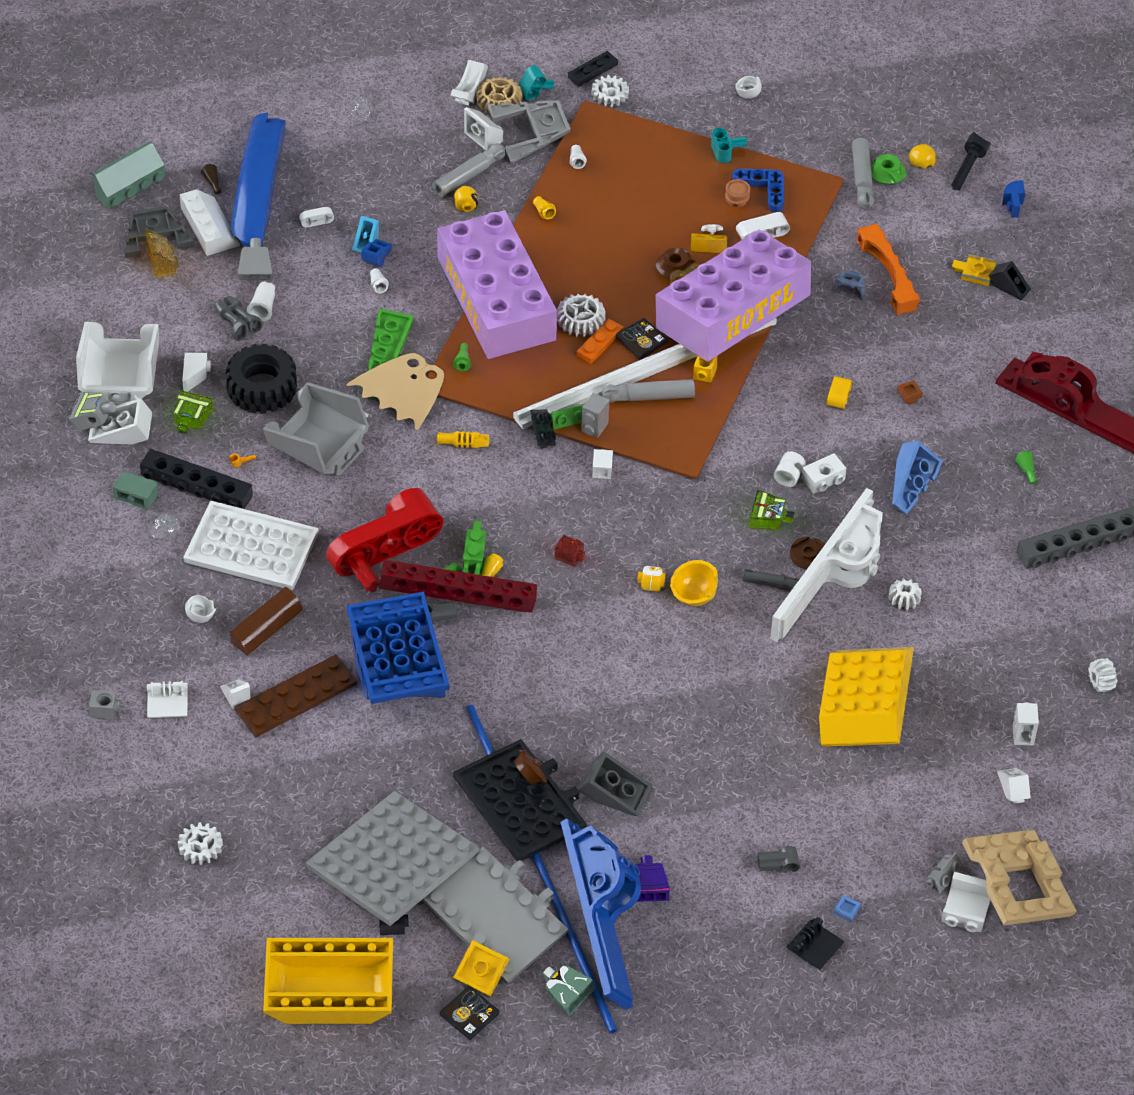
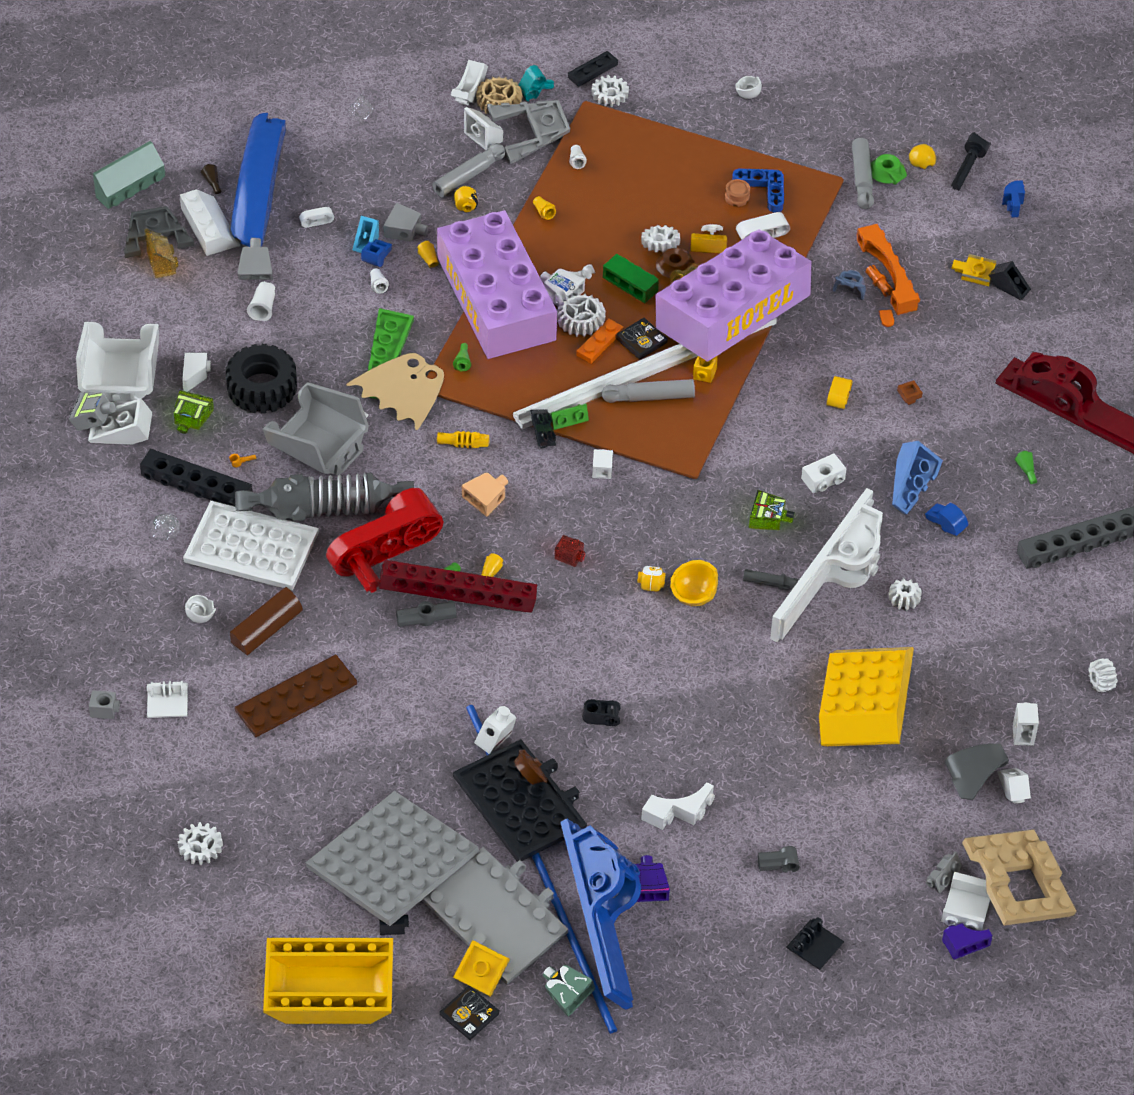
sand green brick [113,471,159,510] -> none
dark grey piece [214,296,263,341] -> none
white slope [220,679,251,709] -> none
blue wedge [346,592,449,704] -> none
bright green hinge [463,521,486,575] -> none
dark grey slope [578,752,652,817] -> none
light grey brick [581,392,610,439] -> none
teal beam [711,128,747,163] -> none
white wheel [774,451,806,487] -> none
reddish brown tile [790,537,825,570] -> none
medium blue tile [833,895,861,922] -> none
none -> piece [235,472,414,521]
none -> light grey torso [384,203,428,242]
none -> yellow cone [417,241,439,268]
none -> light nougat torso [462,473,508,517]
none -> white torso [474,706,516,754]
none -> white torso [540,264,595,306]
none -> black piece [582,699,621,726]
none -> green brick [603,254,659,303]
none -> white gear [641,225,680,252]
none -> white arch [641,782,715,830]
none -> orange pin [865,265,894,297]
none -> orange piece [879,310,894,327]
none -> blue brick [925,502,969,536]
none -> dark purple arch [942,923,993,960]
none -> dark grey panel [945,744,1009,800]

